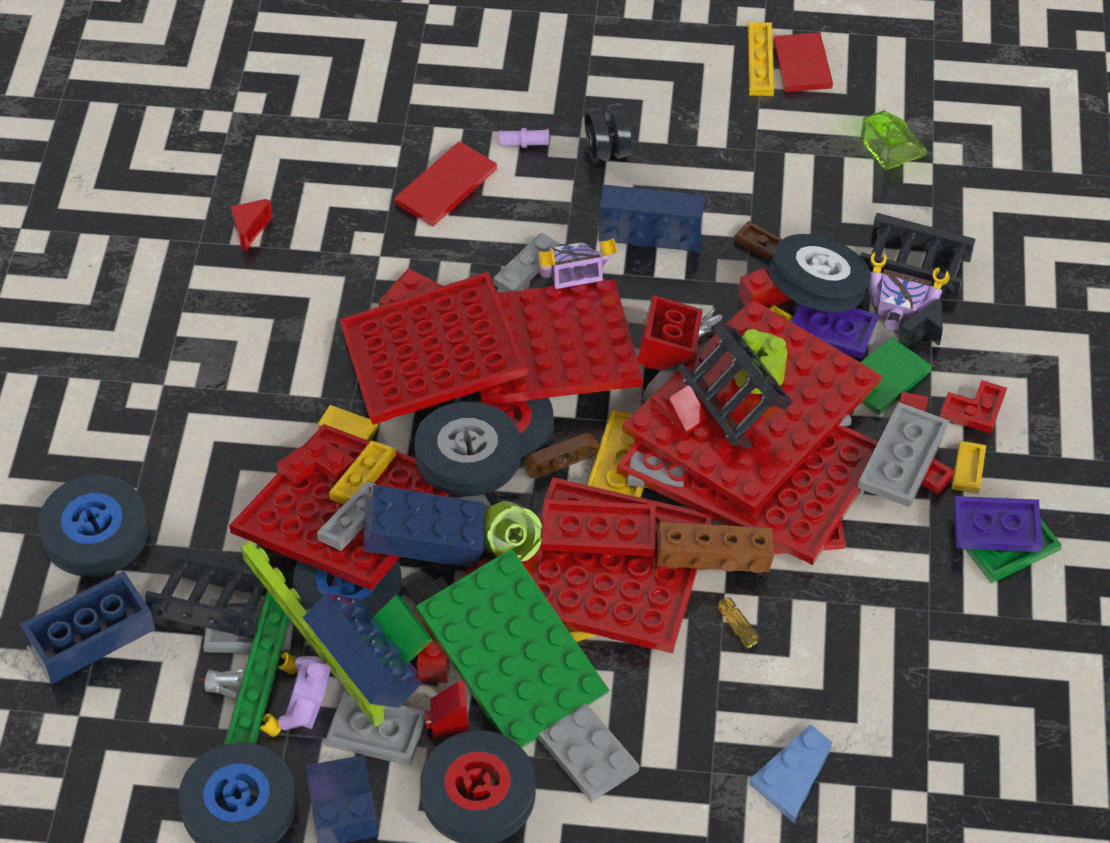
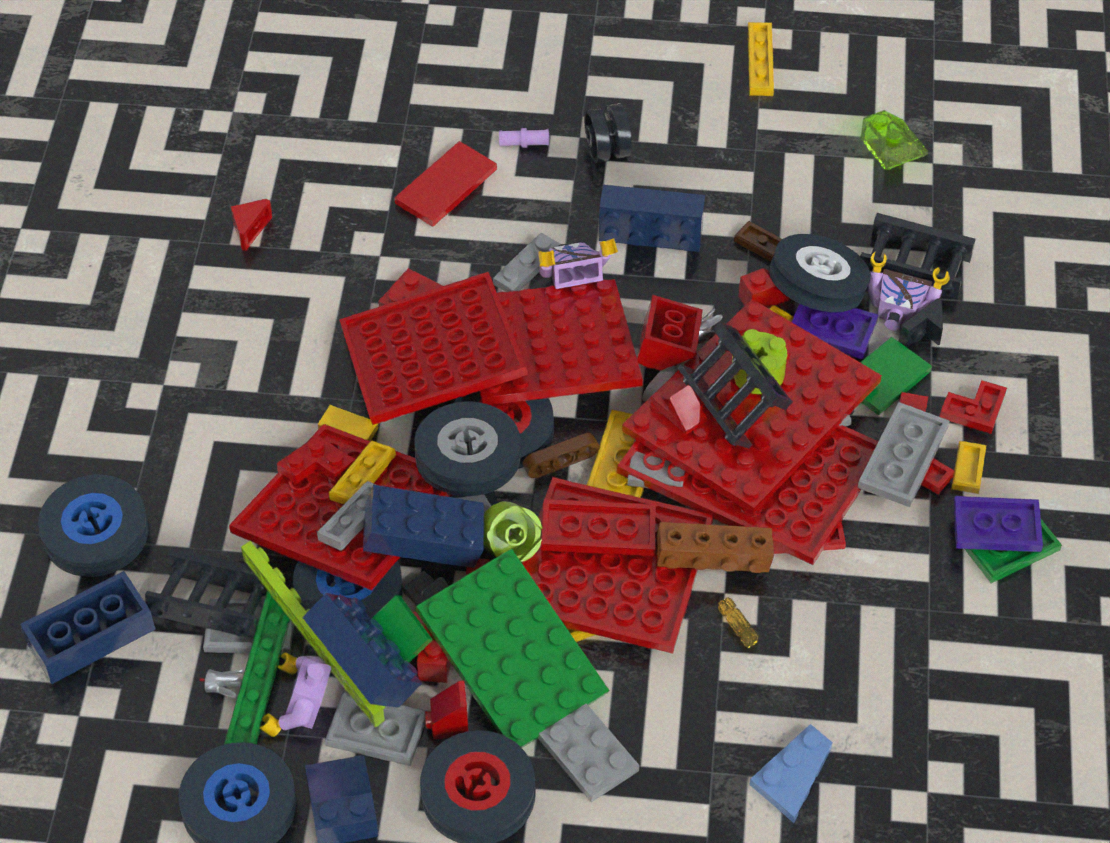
red tile [773,32,833,92] -> none

